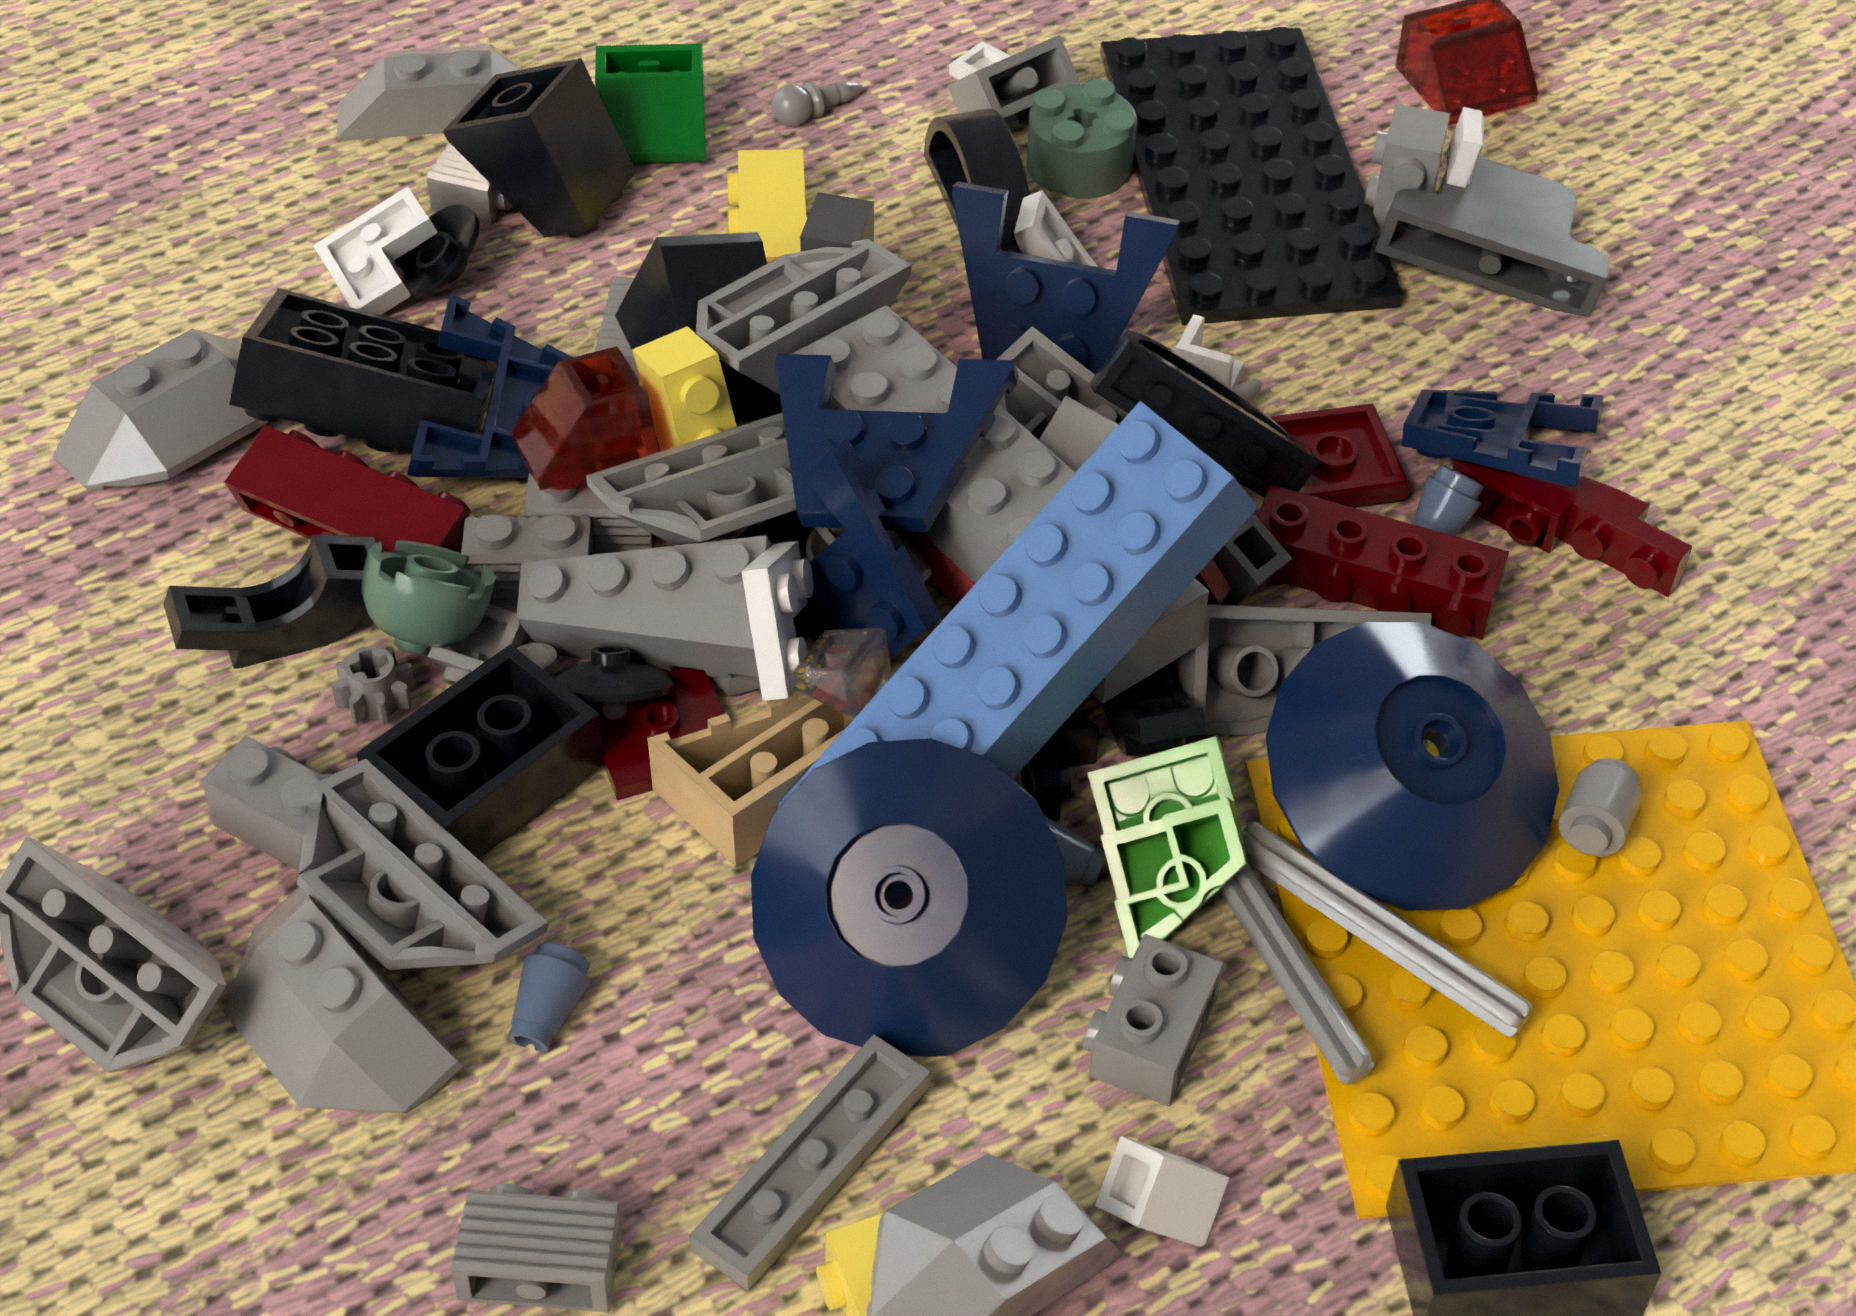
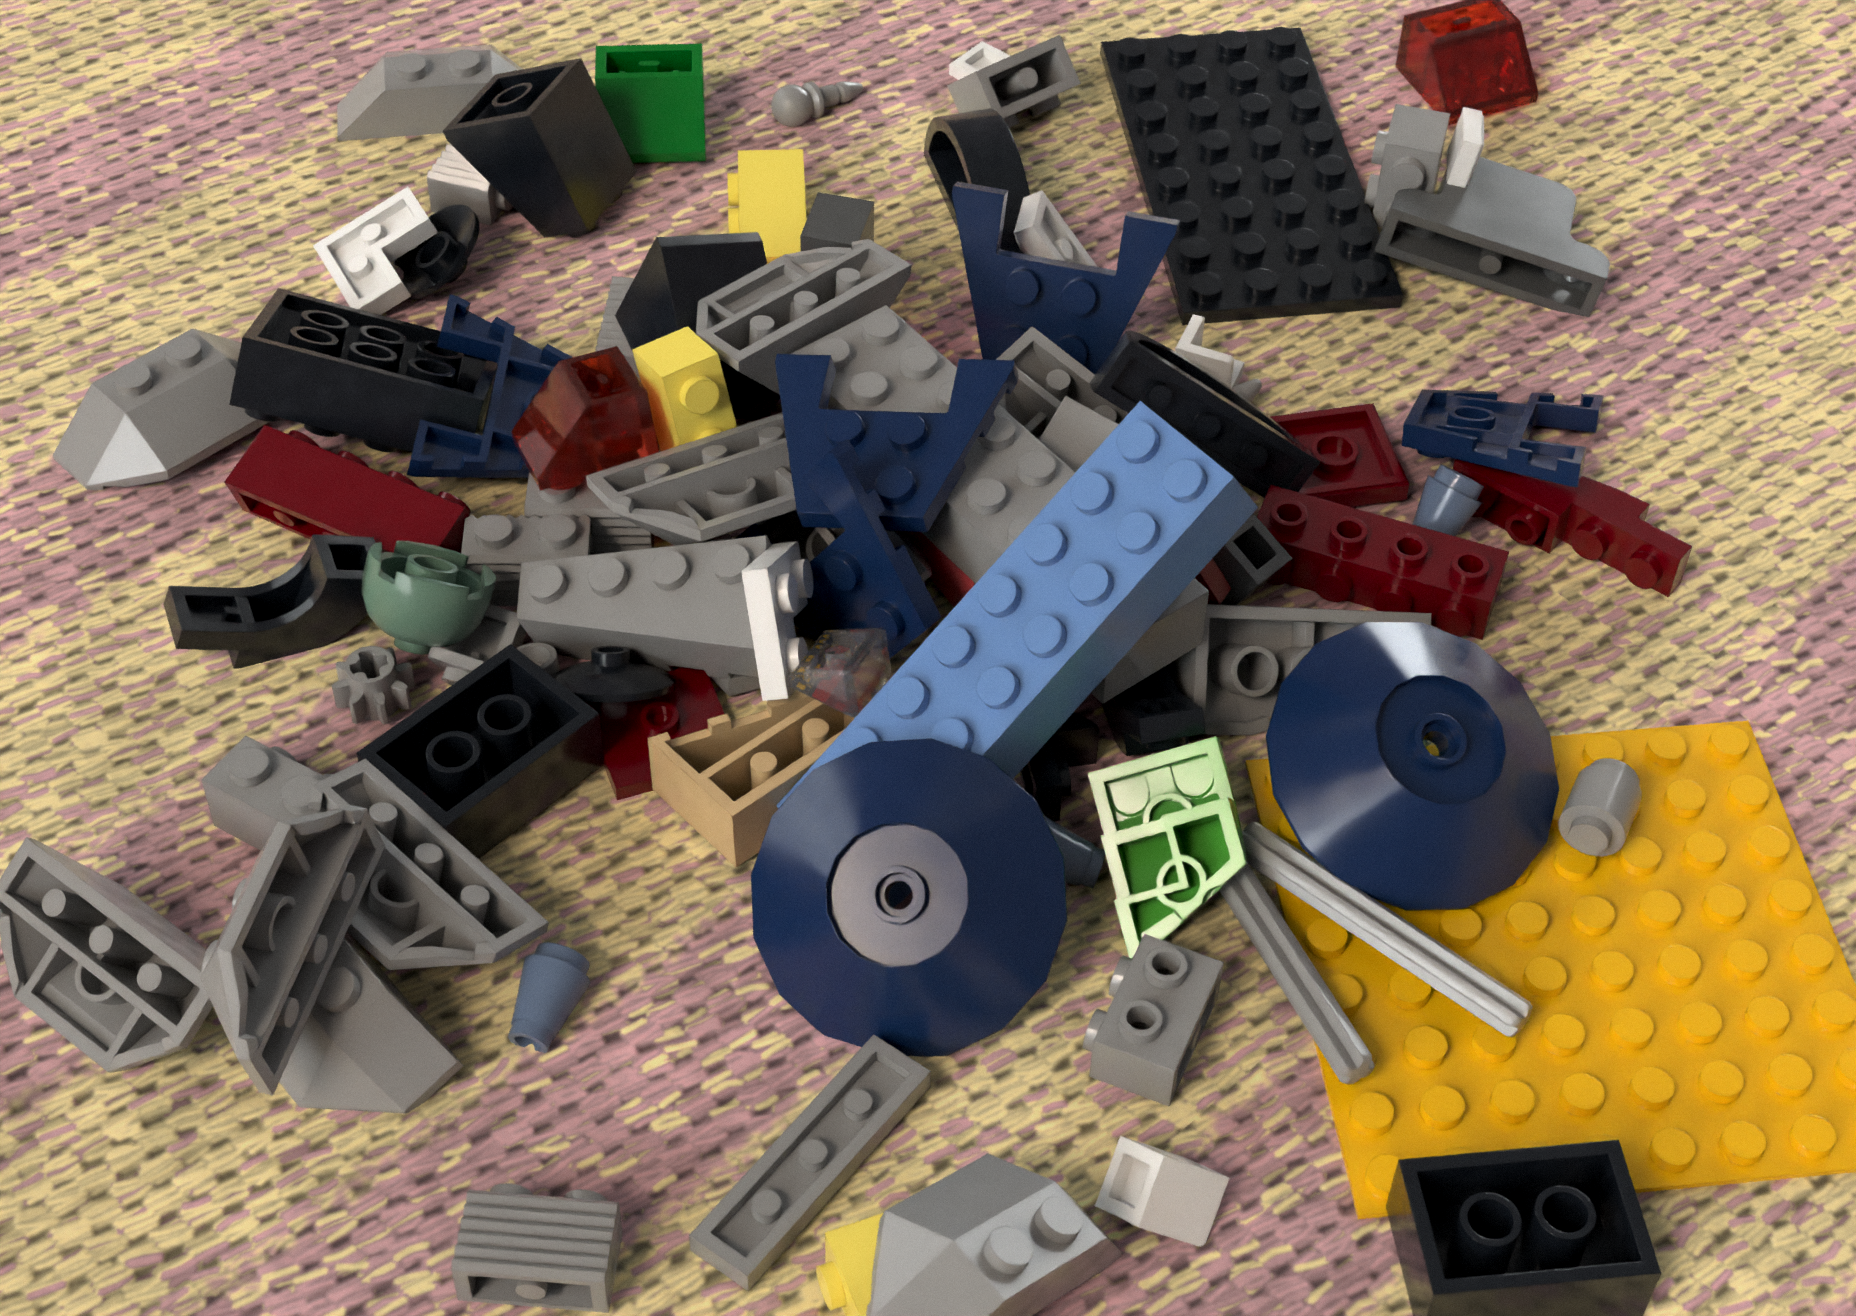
sand green brick [1027,78,1137,199] -> none
none -> light grey wedge [200,806,385,1095]

